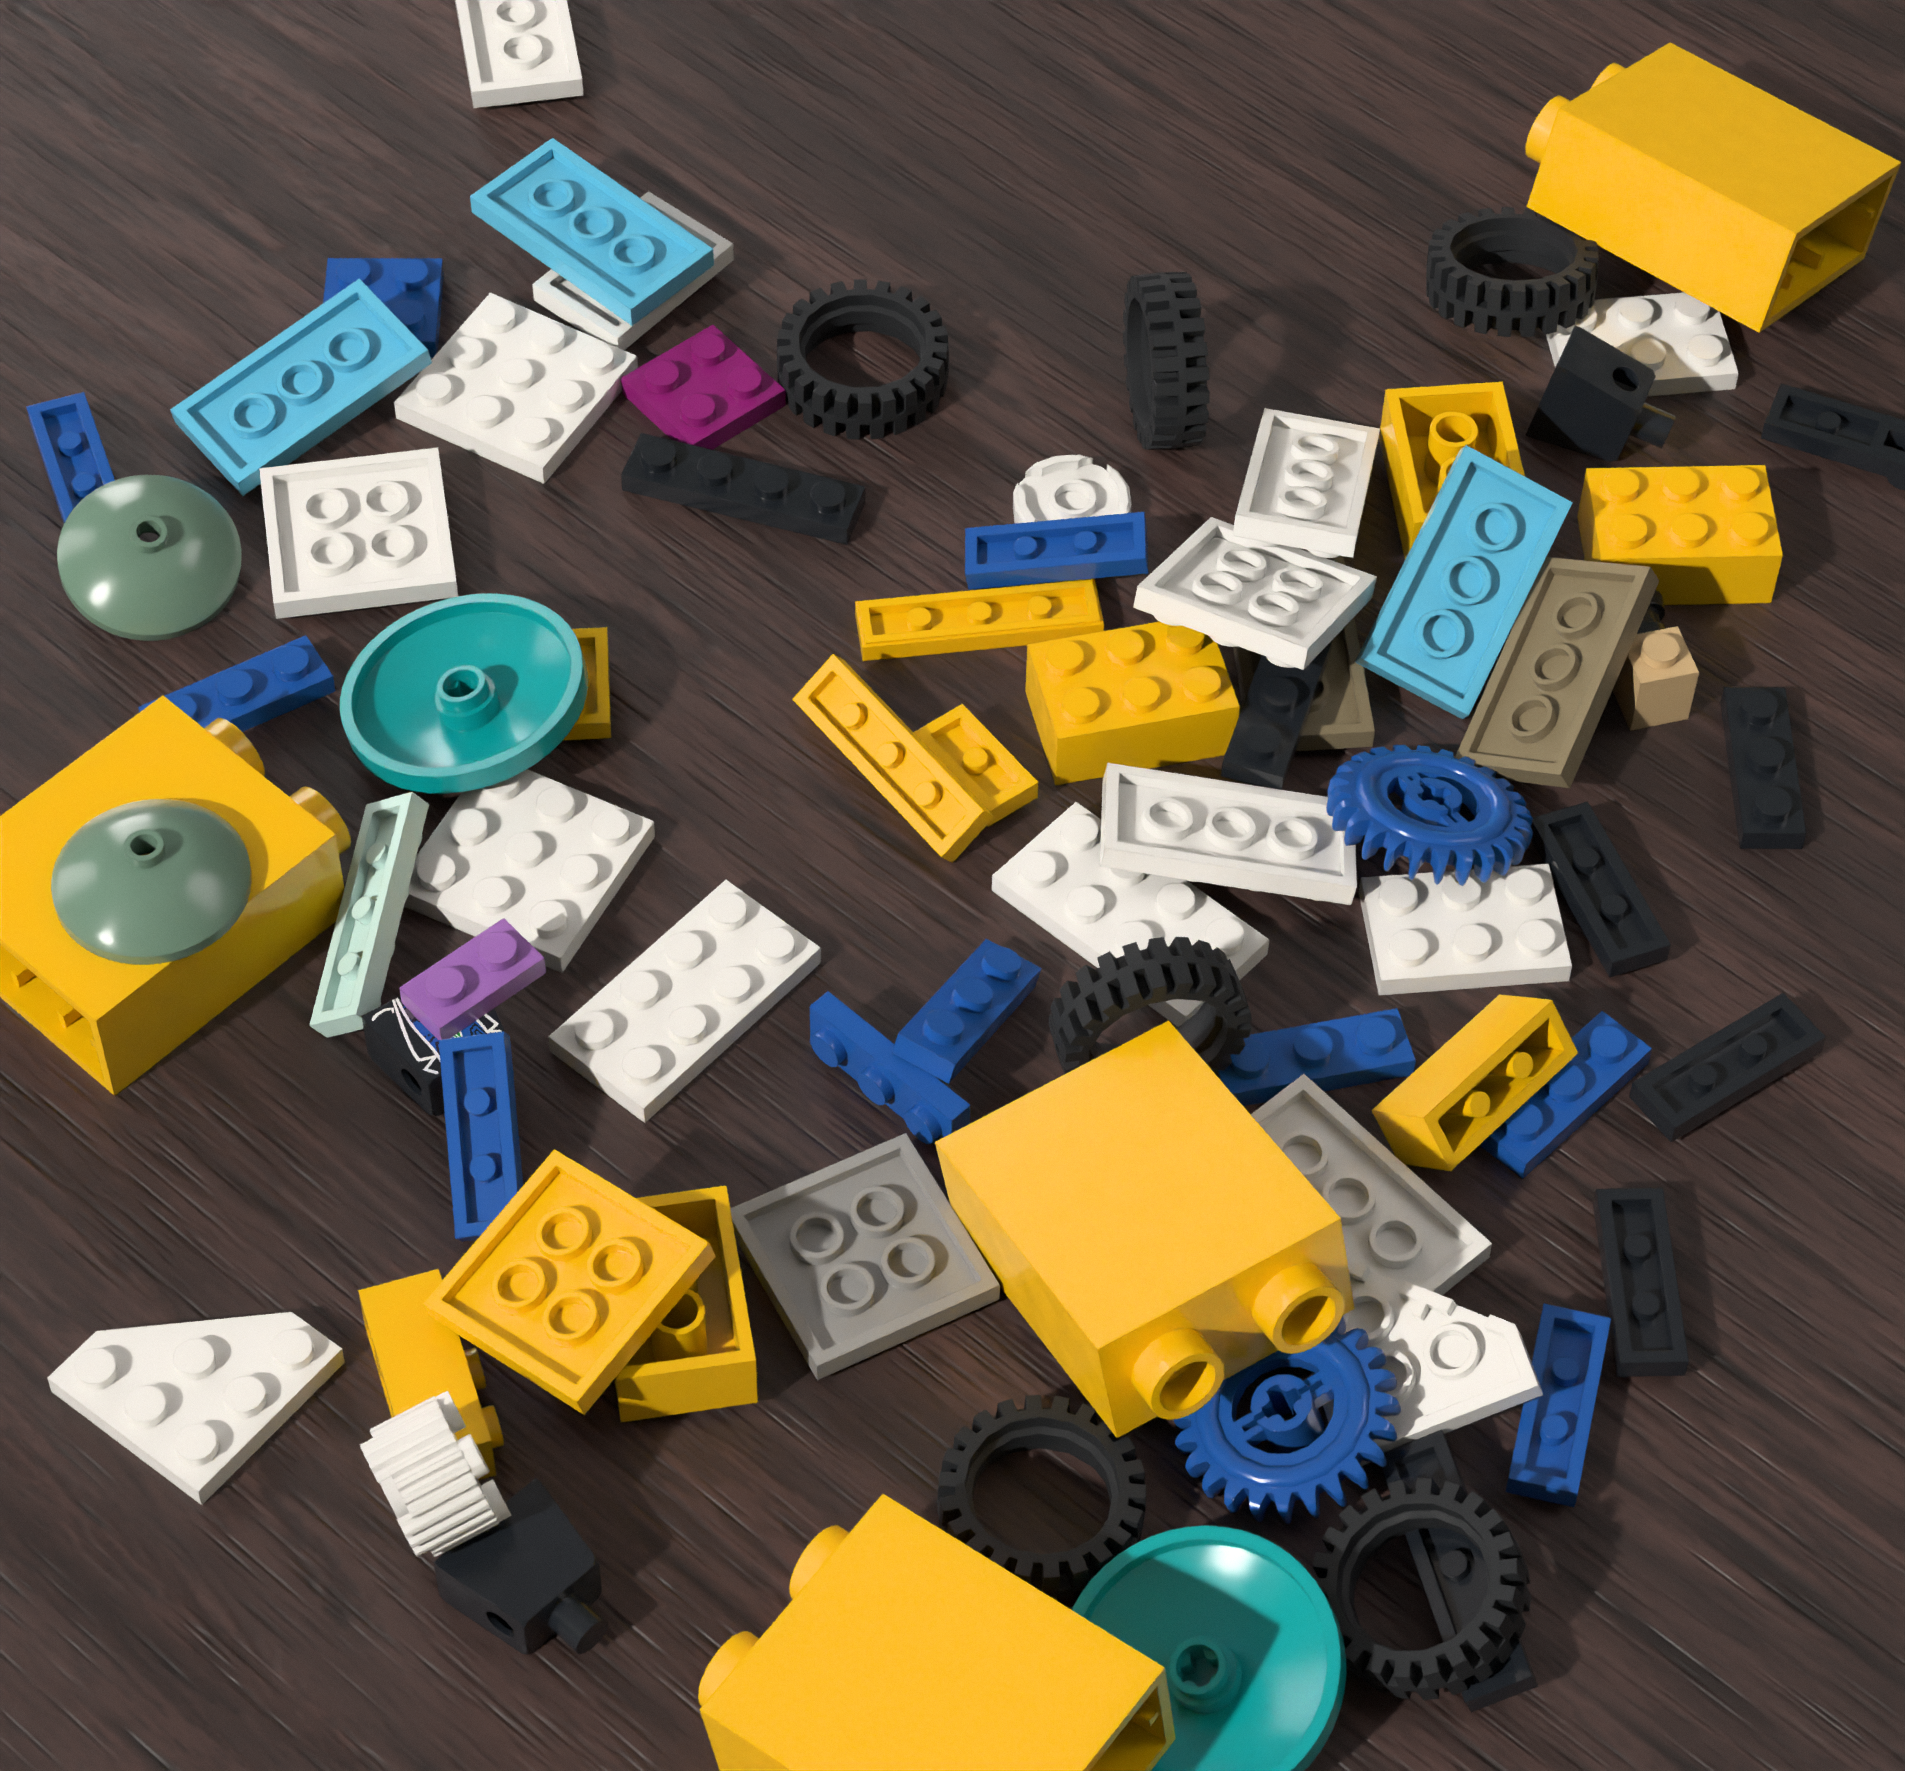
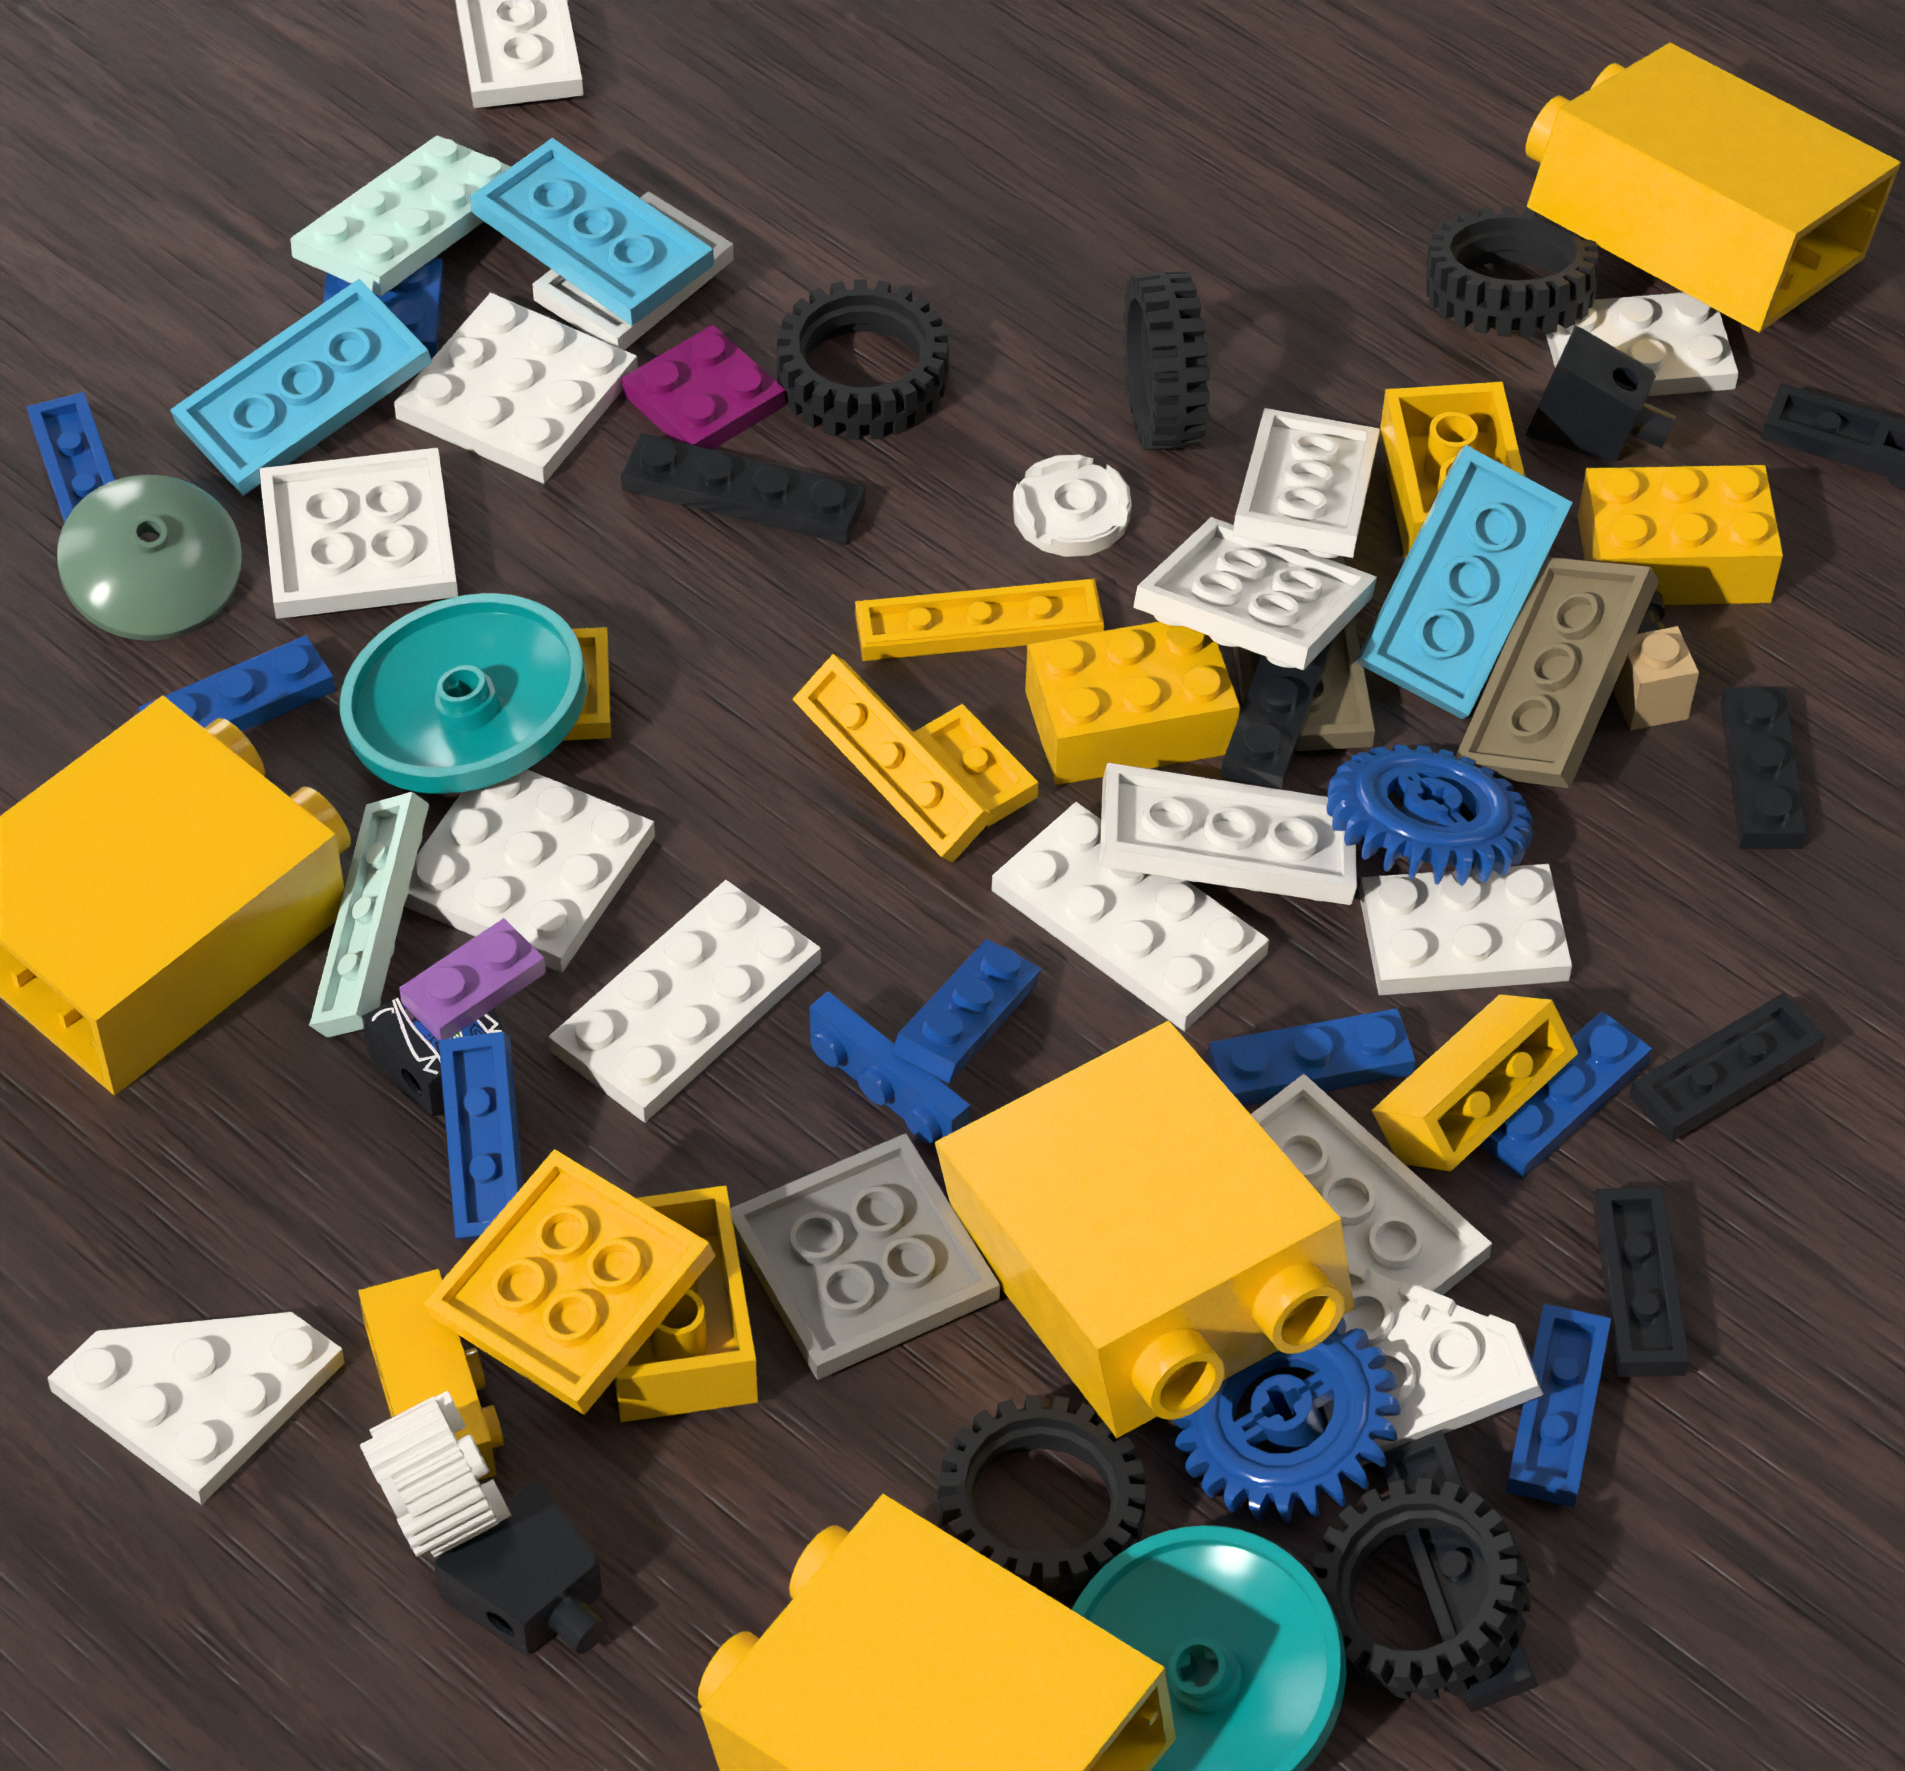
sand green dish [51,799,252,965] -> none
blue plate [965,512,1148,590] -> none
black tyre [1049,937,1252,1074] -> none
black plate [1531,801,1671,978] -> none
none -> light aqua plate [290,135,511,296]

